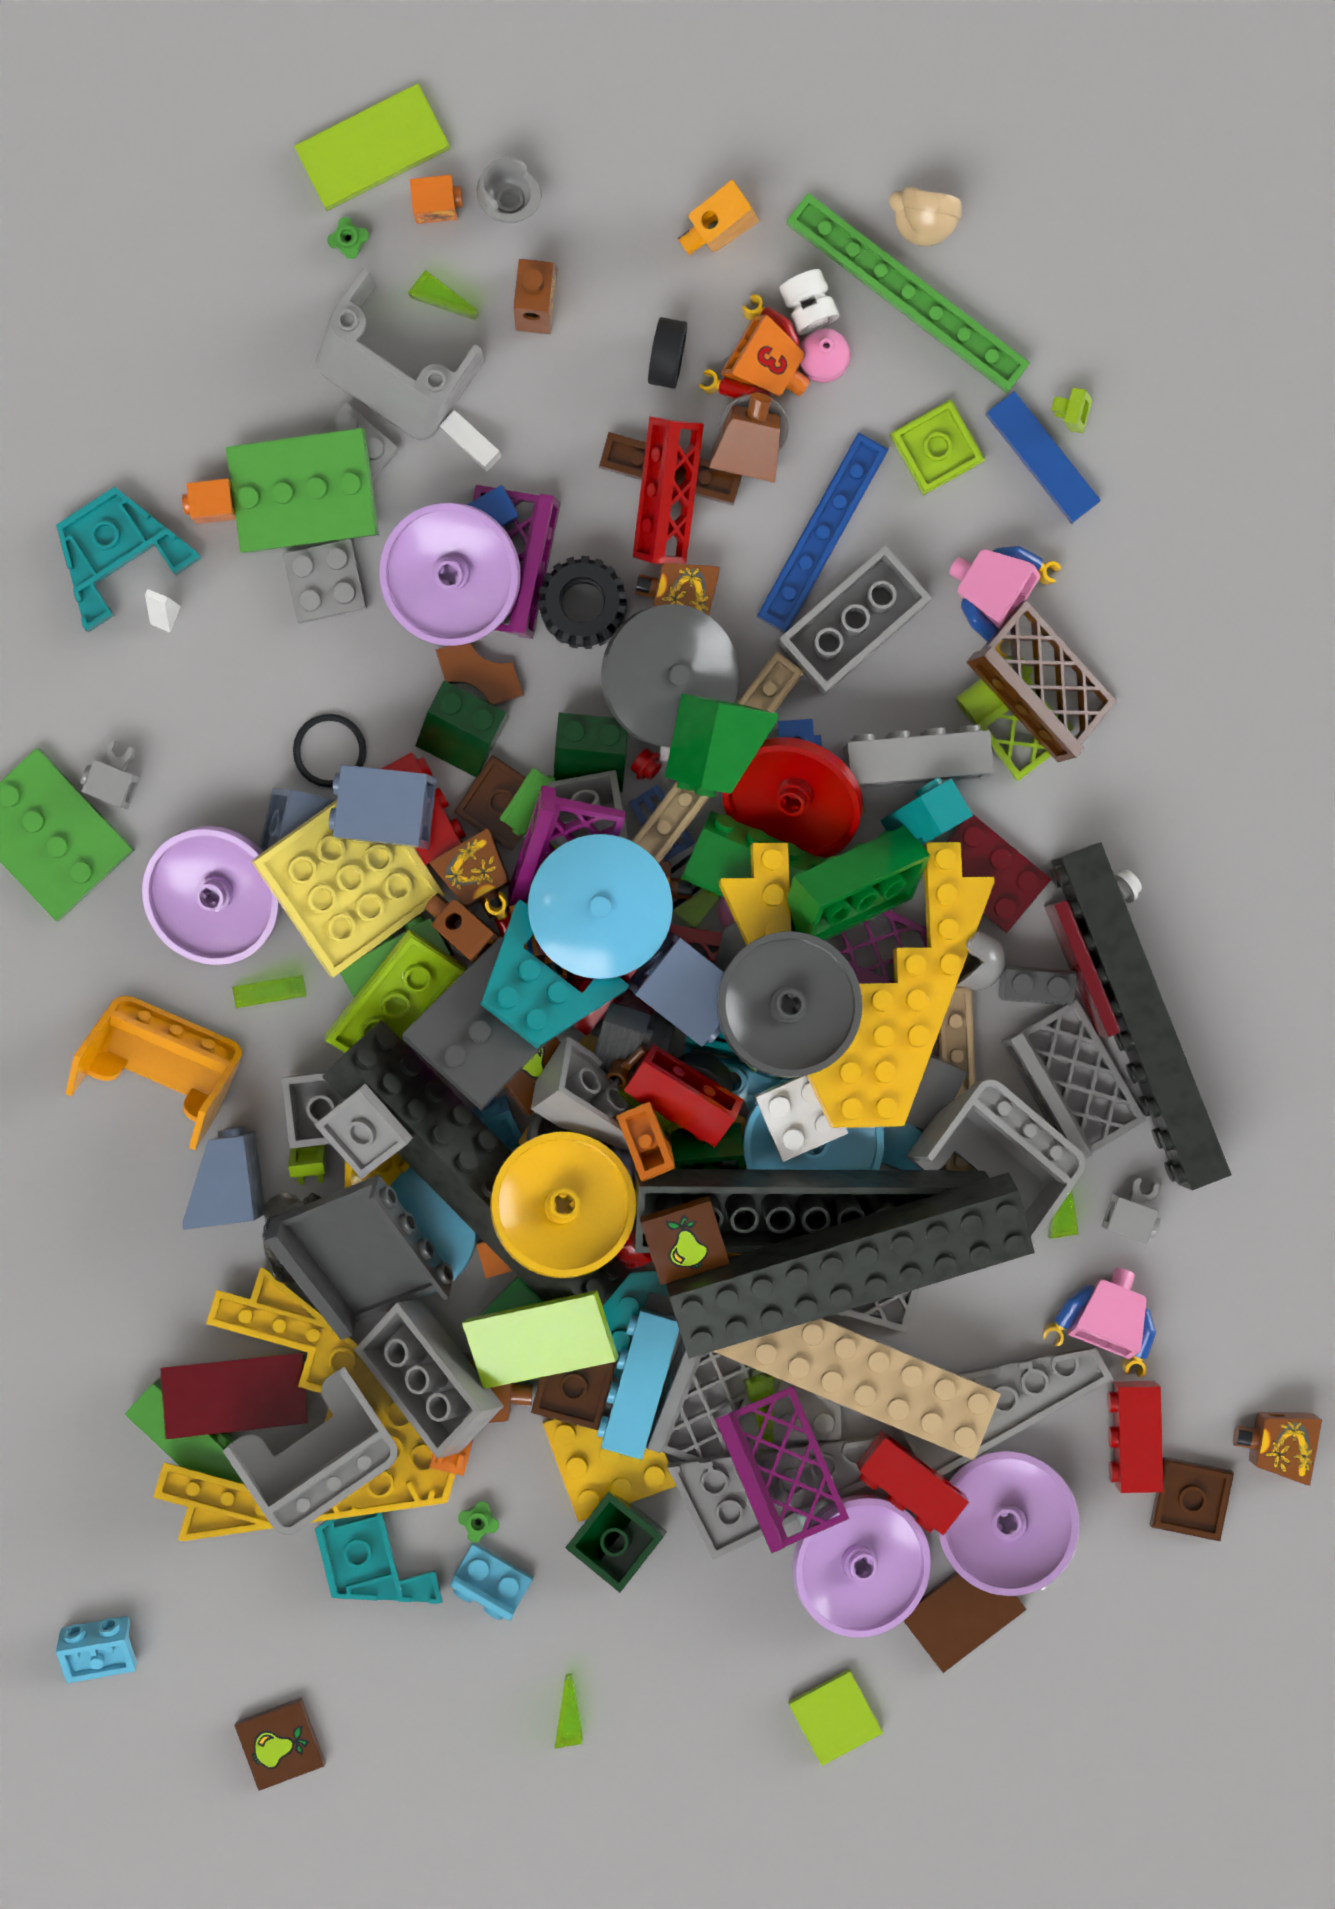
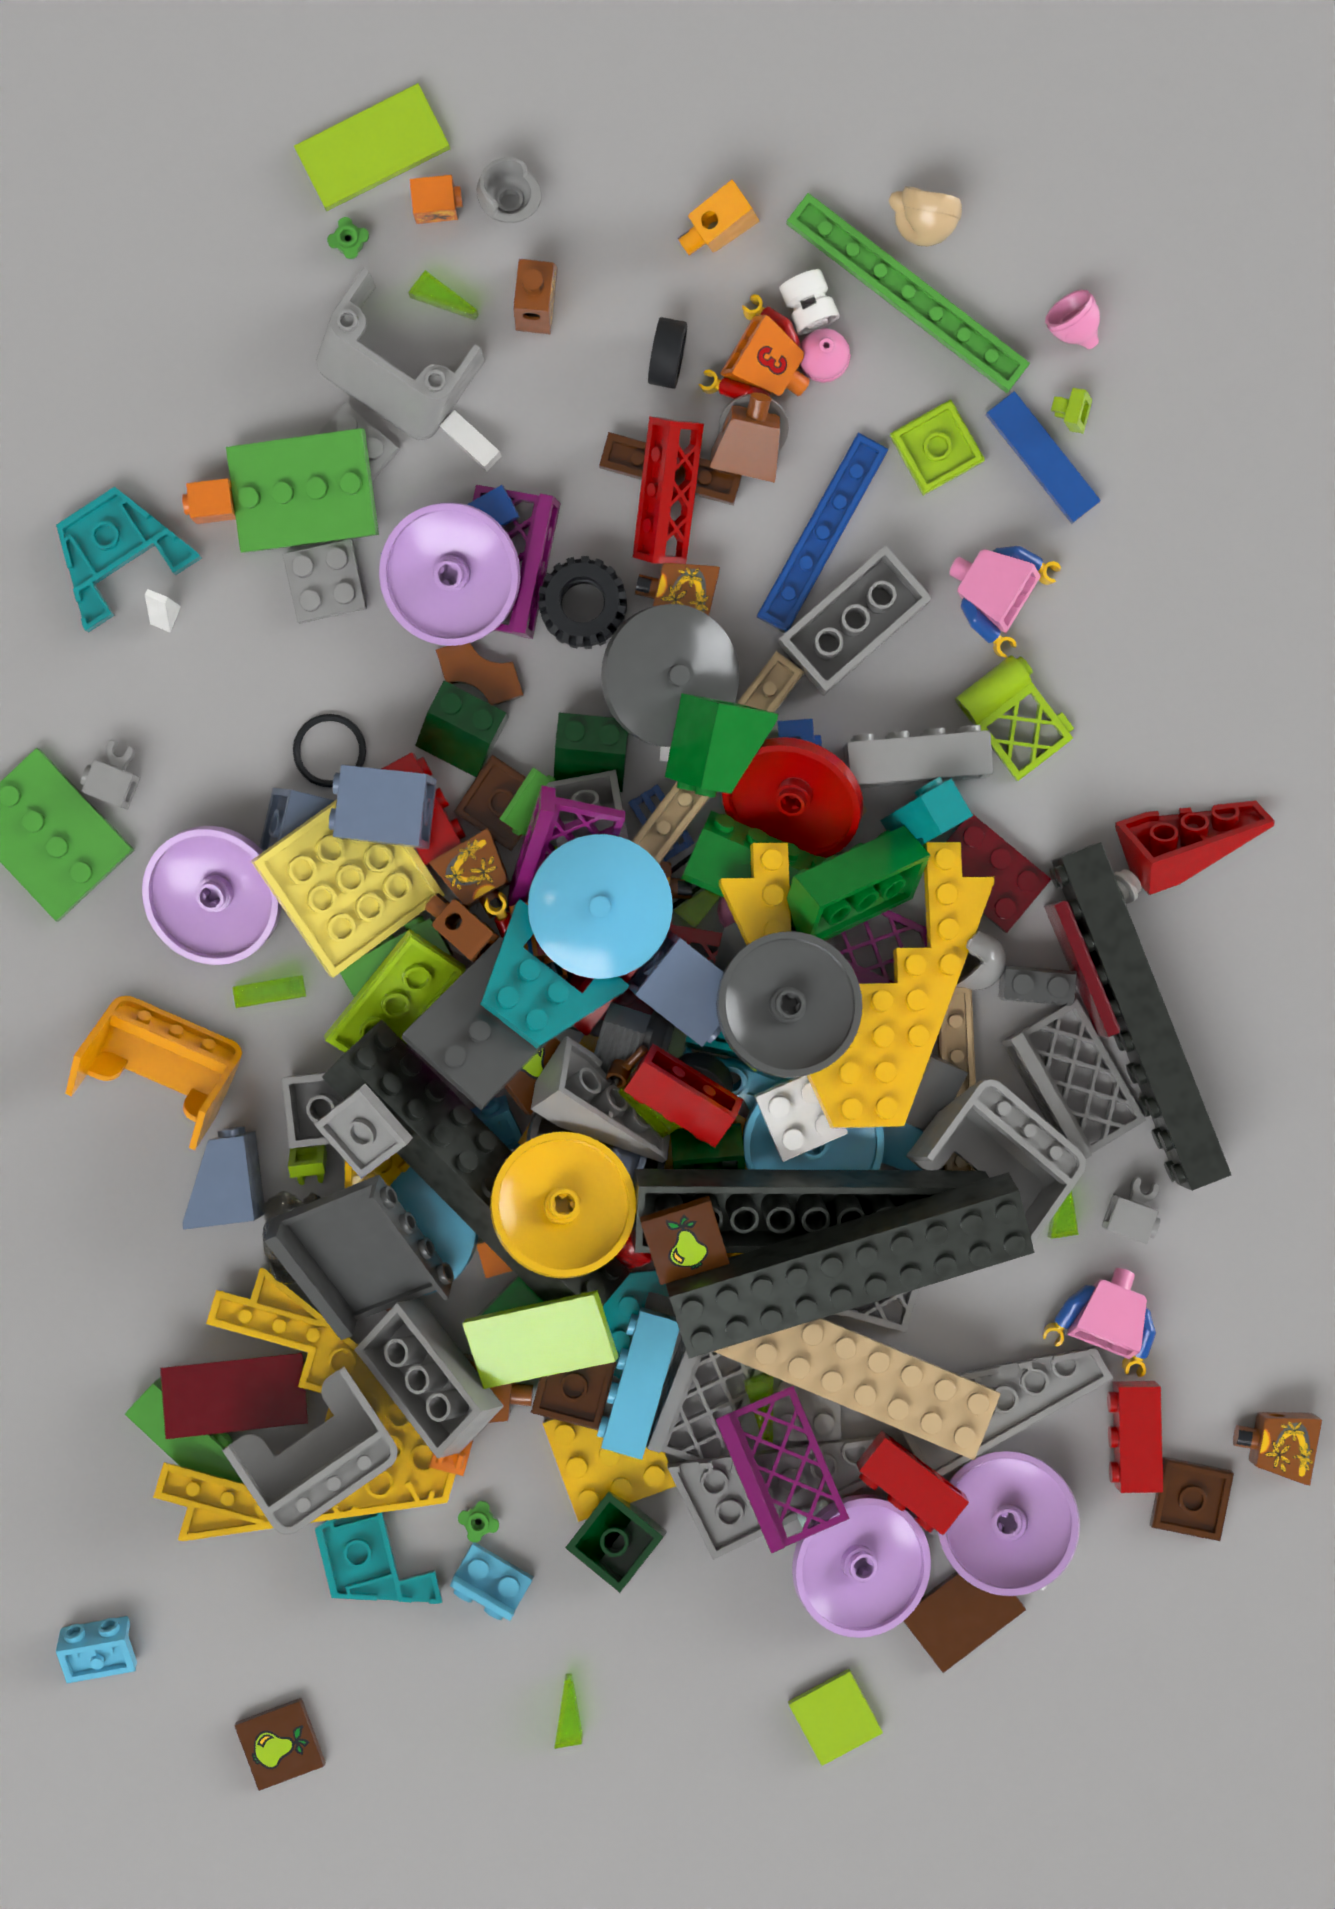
orange slope [616,1102,675,1182] -> none
red plate [630,748,662,780] -> none
fence [966,600,1117,763] -> none
none -> bright pink helmet [1045,289,1100,349]
none -> red wedge [1115,800,1275,895]

